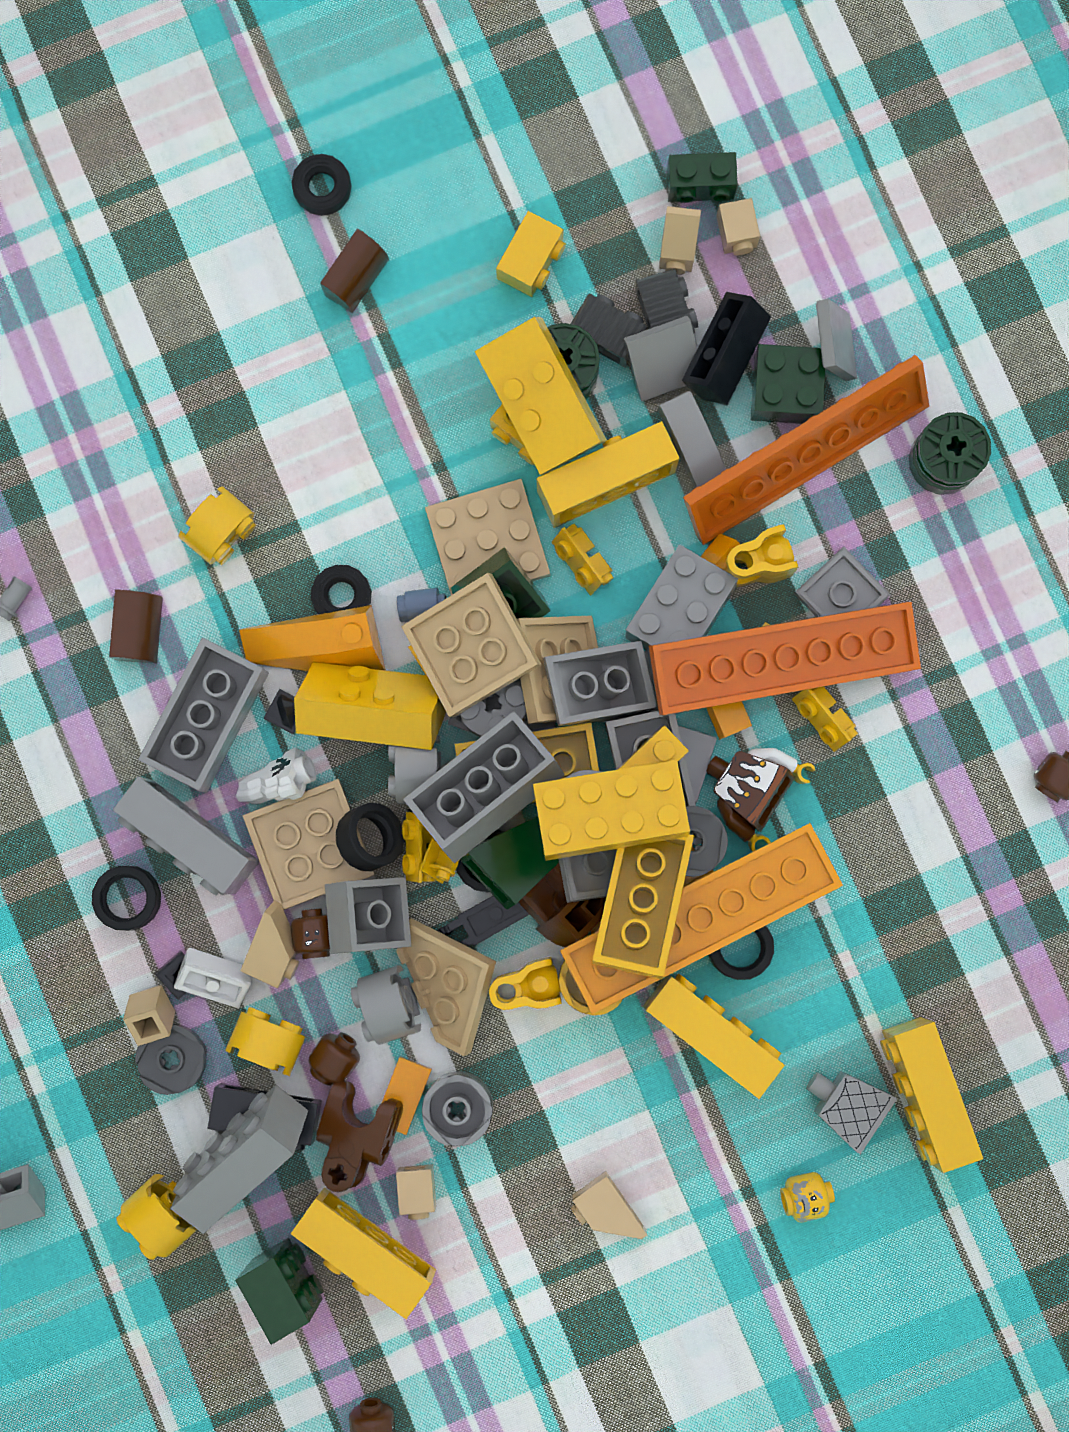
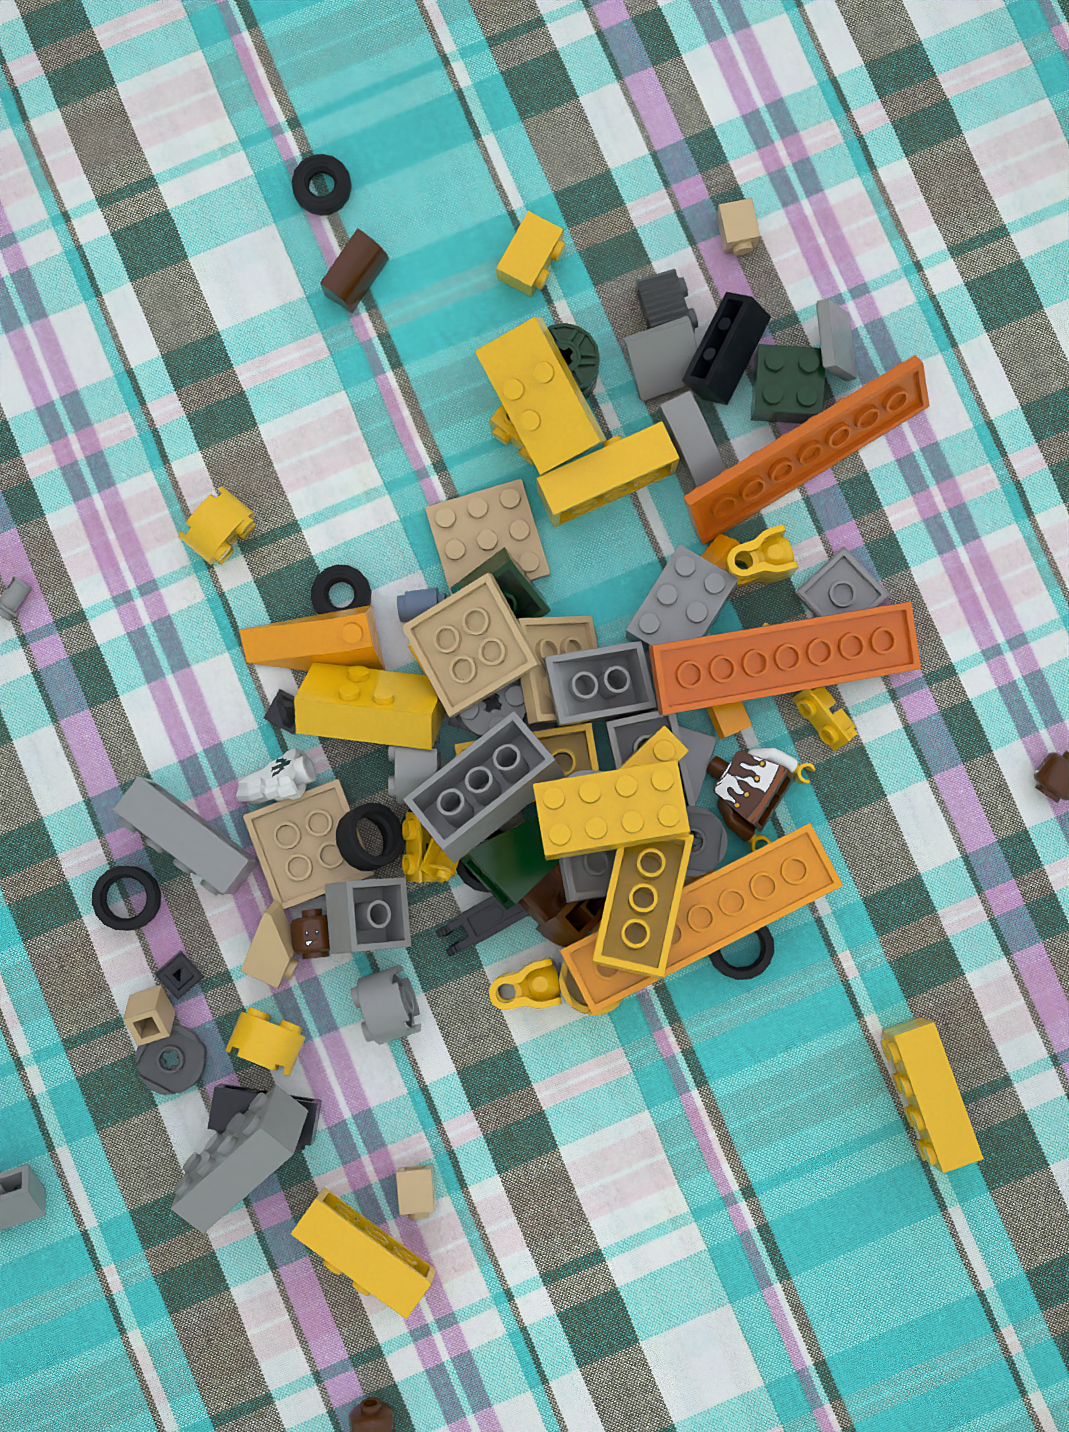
reddish brown brick [109,589,163,664] -> none
yellow brick [116,1174,197,1260] -> none
light grey brick [138,637,269,793] -> none
white slope [174,948,252,1009] -> none
dark green brick [235,1237,323,1345] -> none
reddish brown head [308,1032,360,1086] -> none
reddish brown piece [316,1080,403,1192] -> none
light orange tile [382,1056,432,1135] -> none
tan plate [396,918,496,1056] -> none
light grey brick [422,1071,494,1146] -> none
yellow hinge [552,524,614,596] -> none
dark grey brick [571,293,647,368] -> none
tan slope [571,1171,647,1239] -> none
yellow brick [643,973,785,1099] -> none
tan slope [659,206,701,275] -> none
dark green brick [667,152,738,203] -> none
yellow head [780,1172,835,1223] -> none
light grey torso [806,1071,897,1155] -> none
dark green wheel [909,412,991,495] -> none

